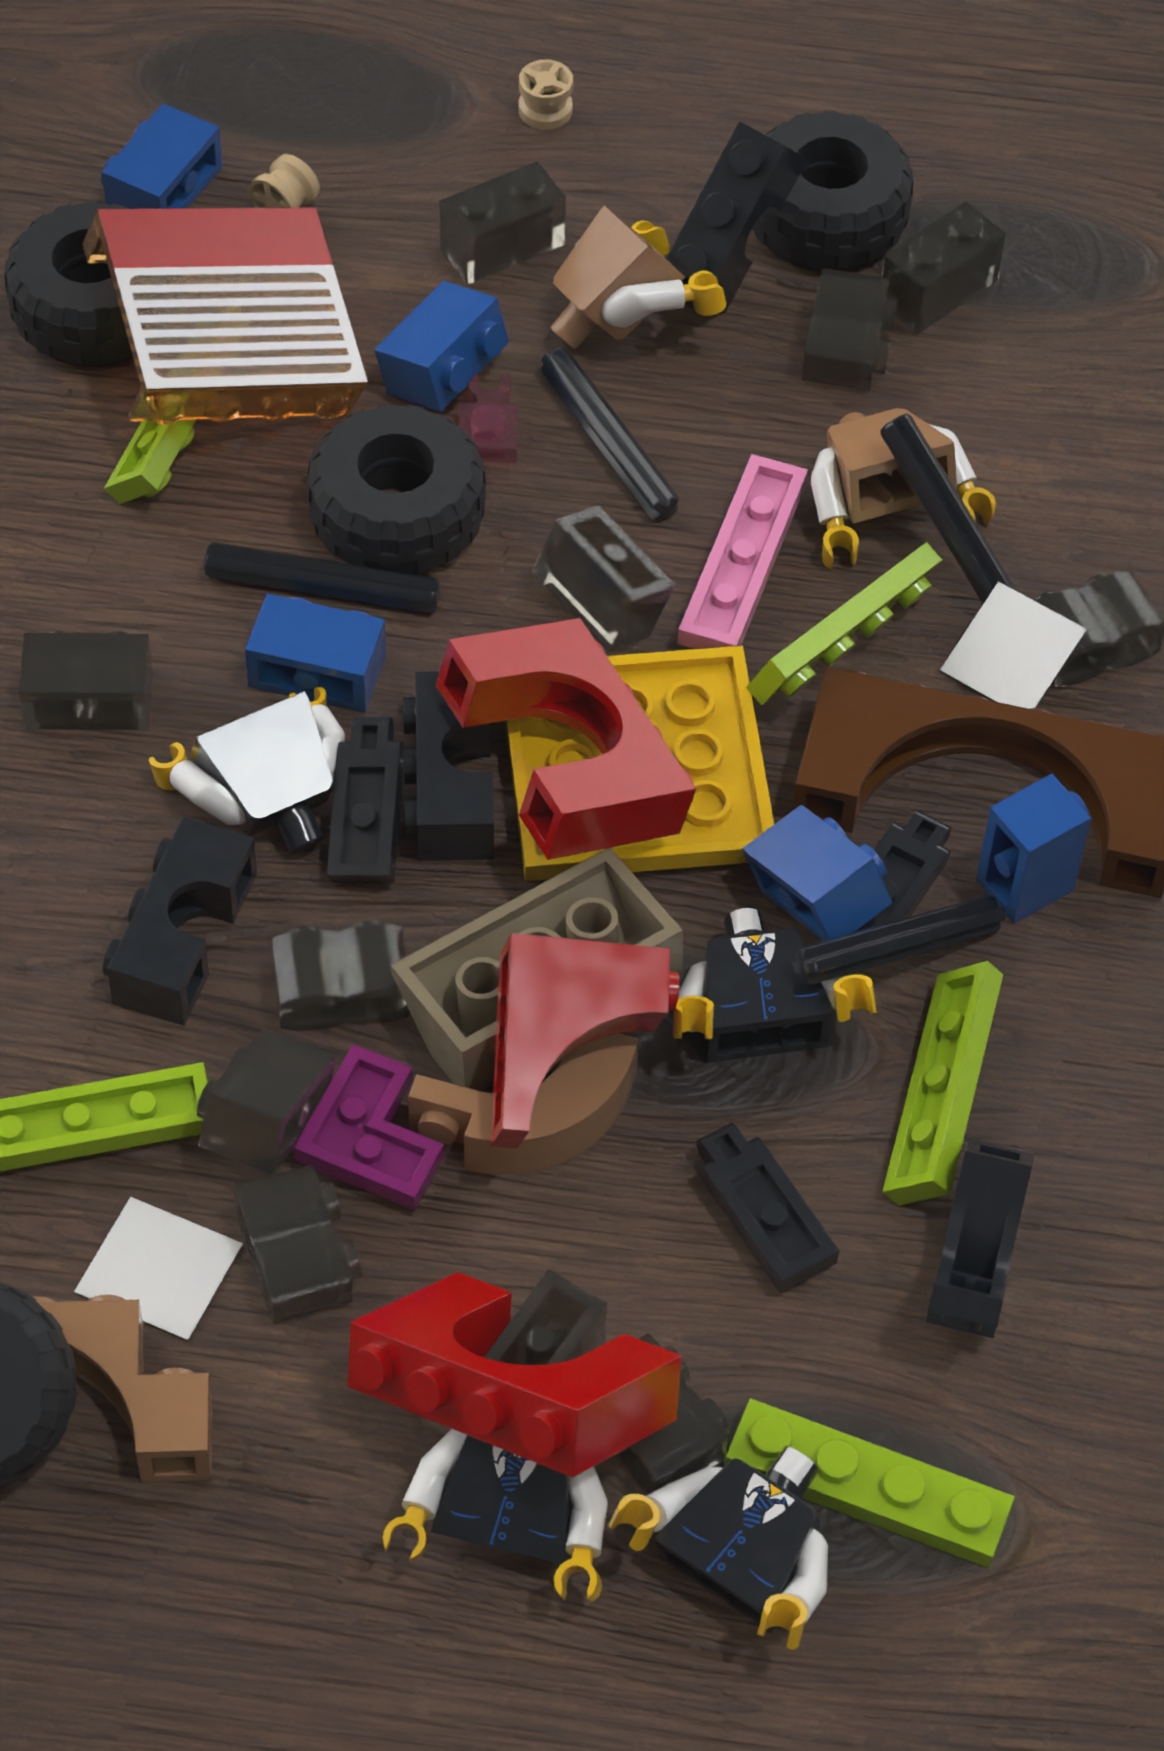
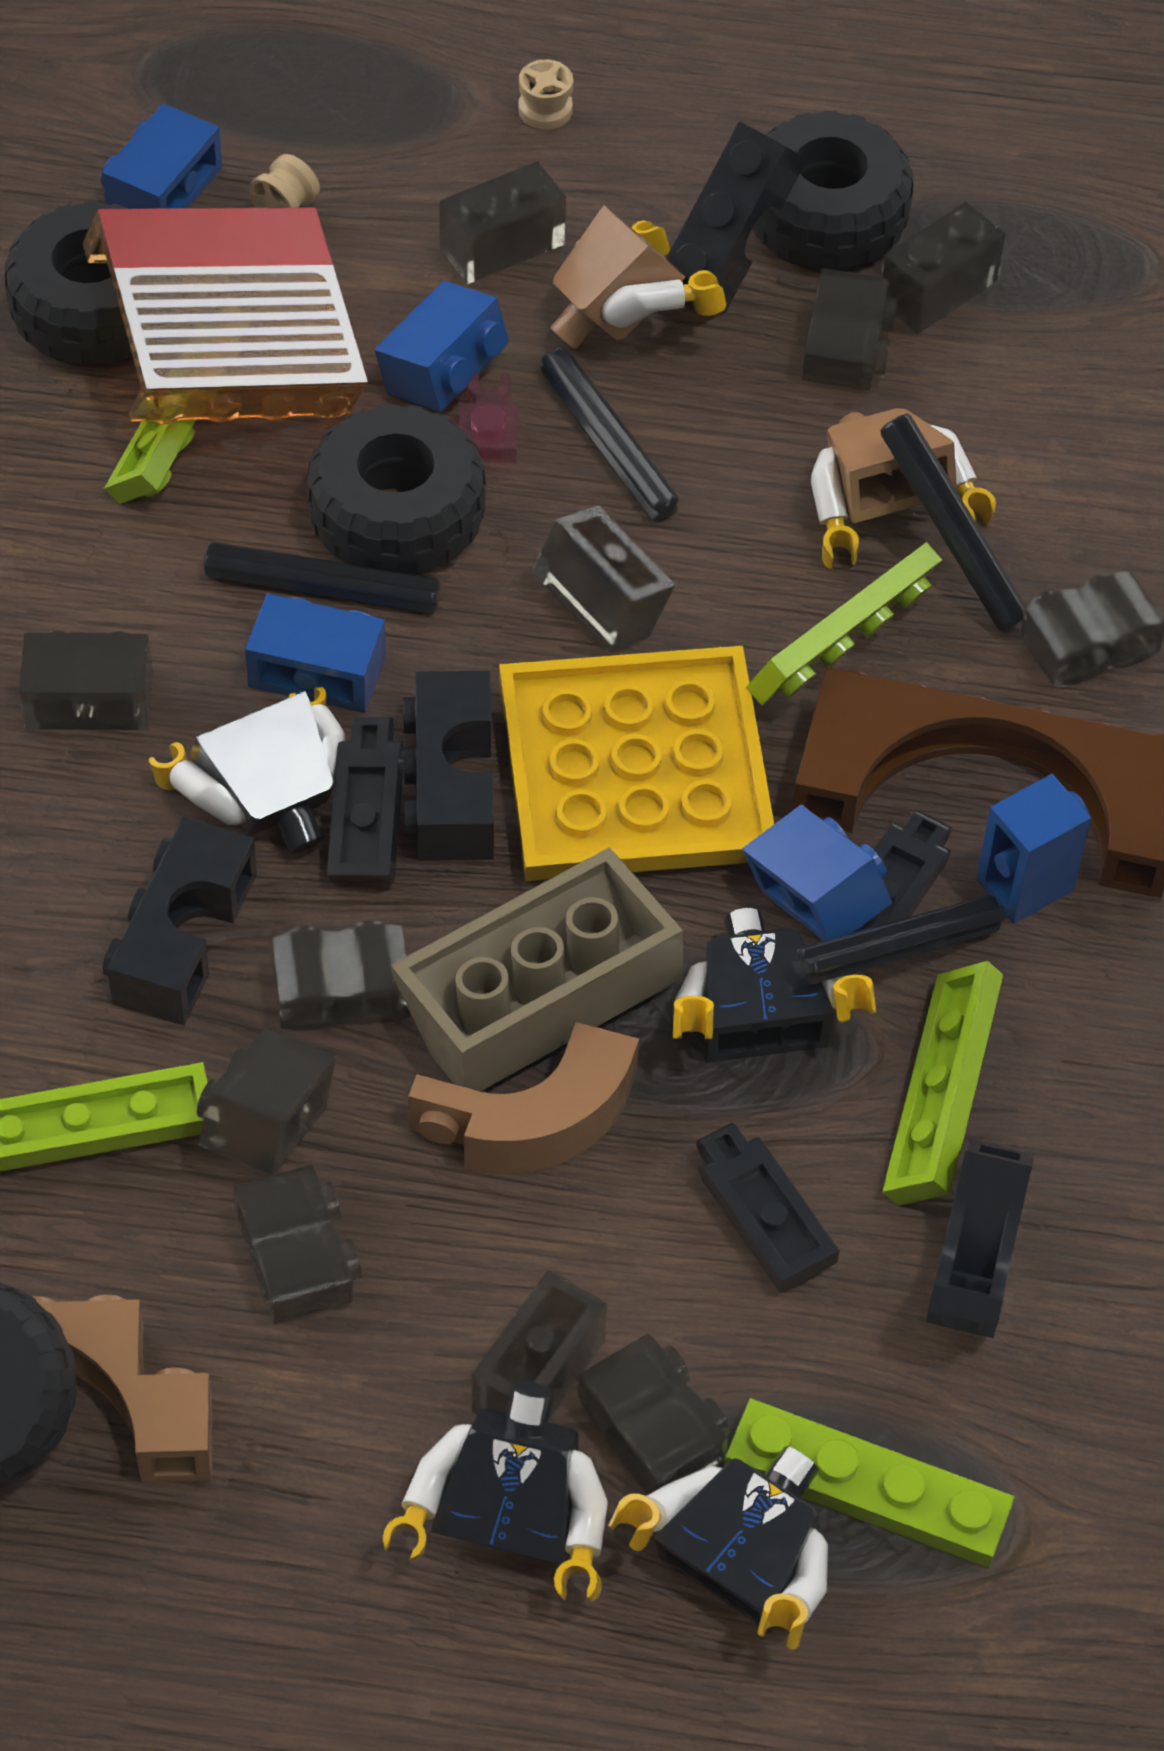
white sticker [74,1197,243,1340] -> none
magenta plate [293,1044,444,1210] -> none
red arch [347,1272,682,1478] -> none
red arch [436,618,697,860] -> none
arch [491,933,680,1149] -> none
bright pink plate [677,454,808,649] -> none
white sticker [940,582,1087,708] -> none

